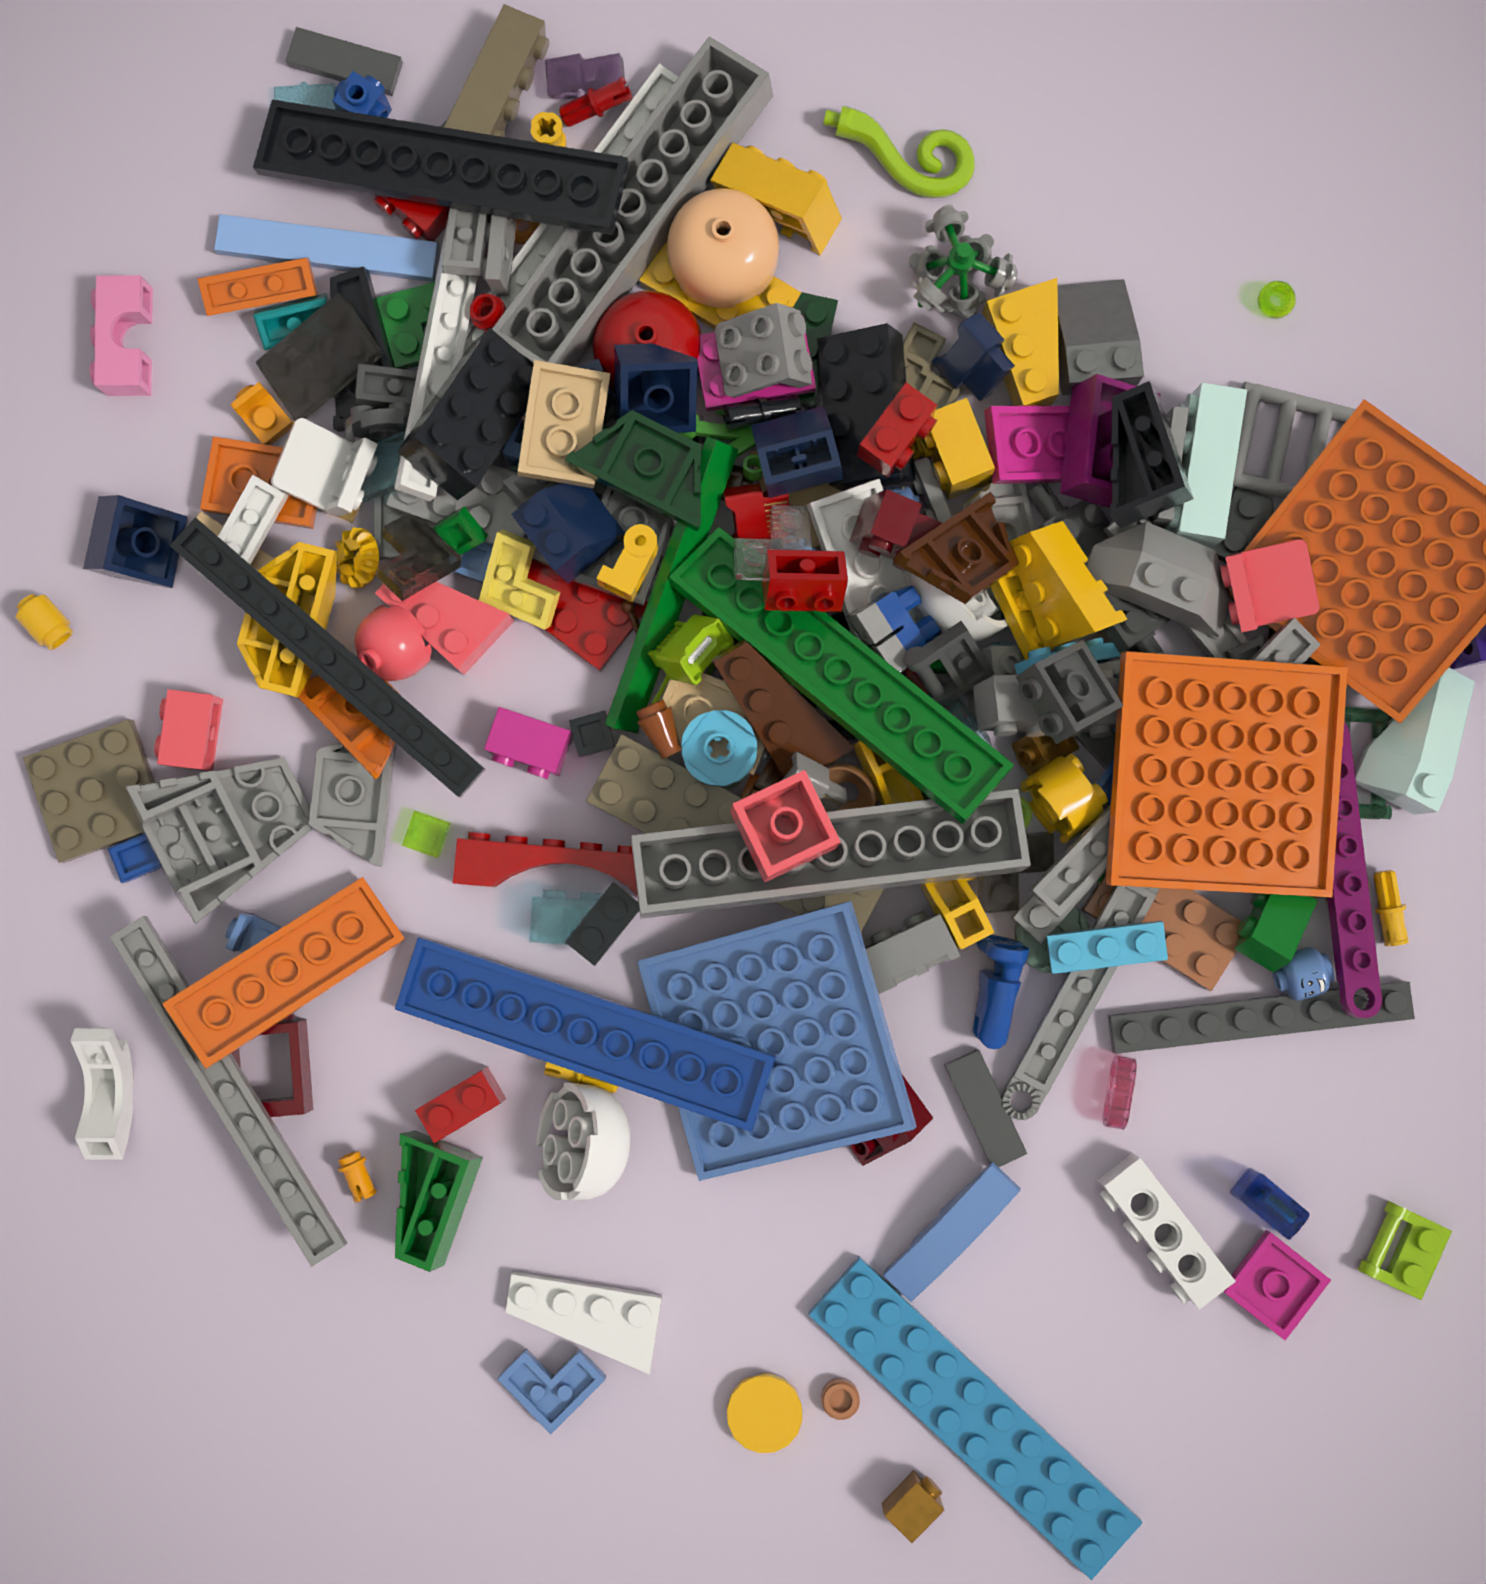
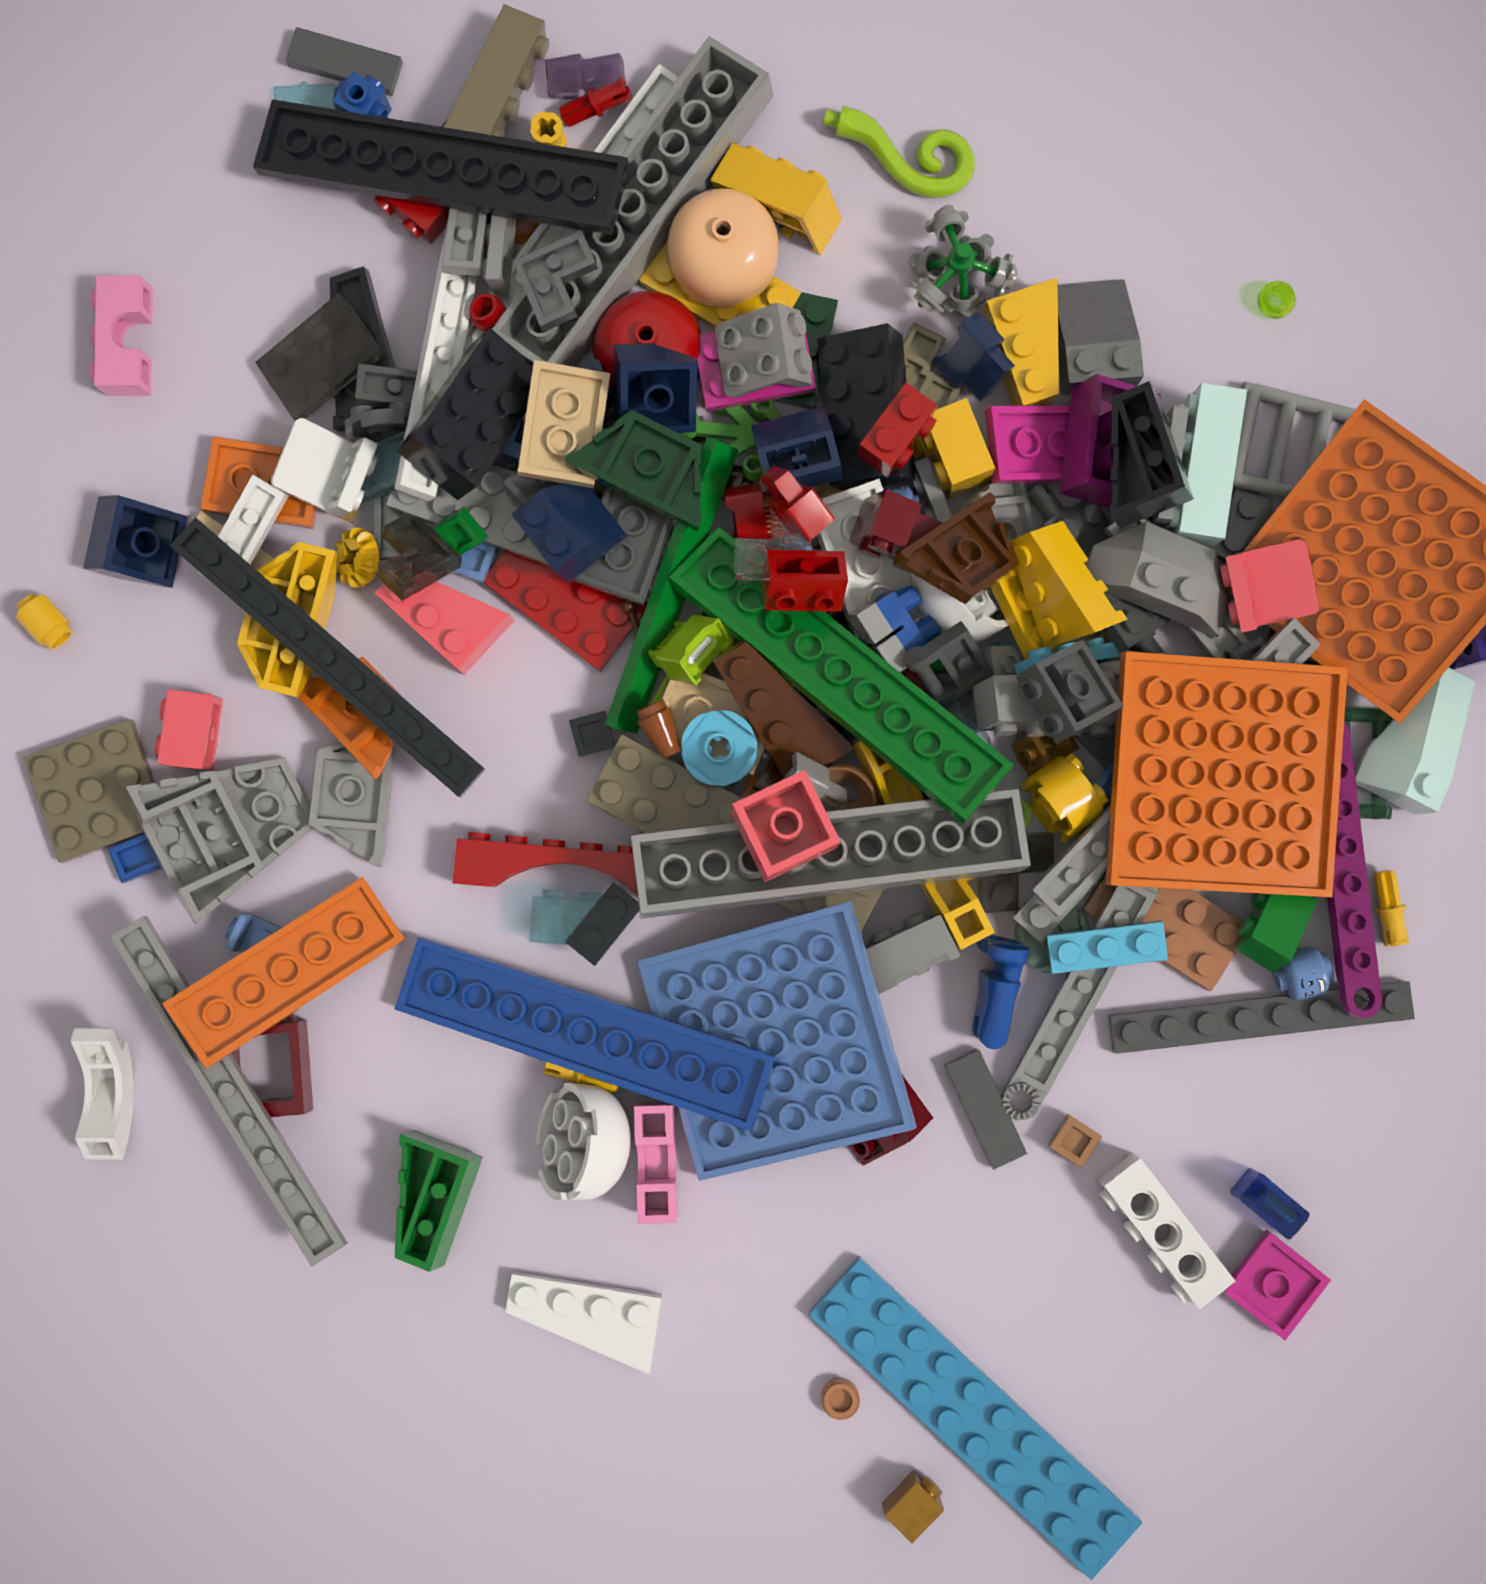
orange plate [197,257,318,316] -> none
light blue tile [214,214,439,282] -> none
light orange bracket [230,382,293,445] -> none
teal slope [253,293,334,351] -> none
light orange pin [337,1150,377,1203] -> none
coral cylinder [354,604,432,681] -> none
green plate [376,282,435,369] -> none
clear neon green tile [402,810,451,858] -> none
red brick [415,1066,506,1143] -> none
light yellow plate [479,529,561,630] -> none
dark pink brick [484,707,573,780] -> none
medium blue plate [497,1348,606,1434] -> none
yellow leg [596,524,658,602] -> none
black pin [723,395,802,430] -> none
yellow tile [727,1373,803,1453] -> none
medium blue slope [883,1162,1021,1302] -> none
clear pink beam [1103,1055,1137,1130] -> none
lime plate [1357,1201,1452,1300] -> none
none -> flat silver plate [513,230,598,332]
none -> bright pink arch [634,1101,678,1224]
none -> piece [760,466,835,541]
none -> medium nougat plate [1048,1113,1102,1168]

